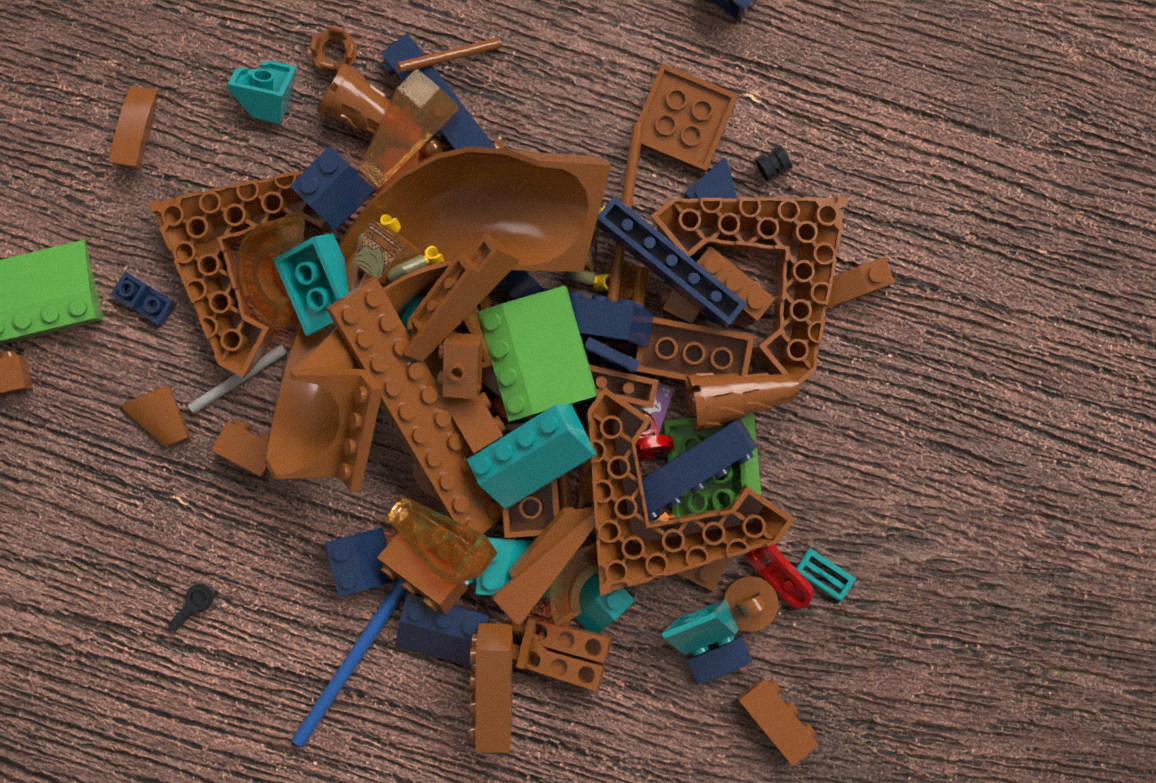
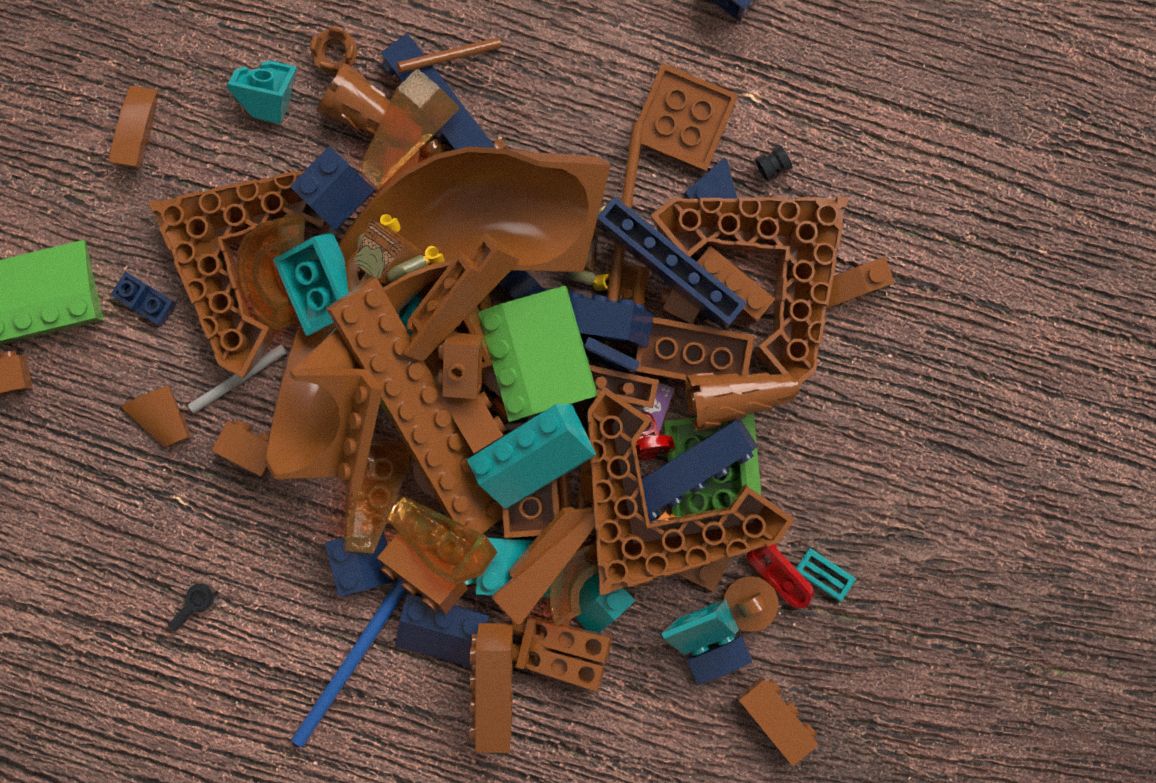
none -> clear orange wedge [344,439,411,553]

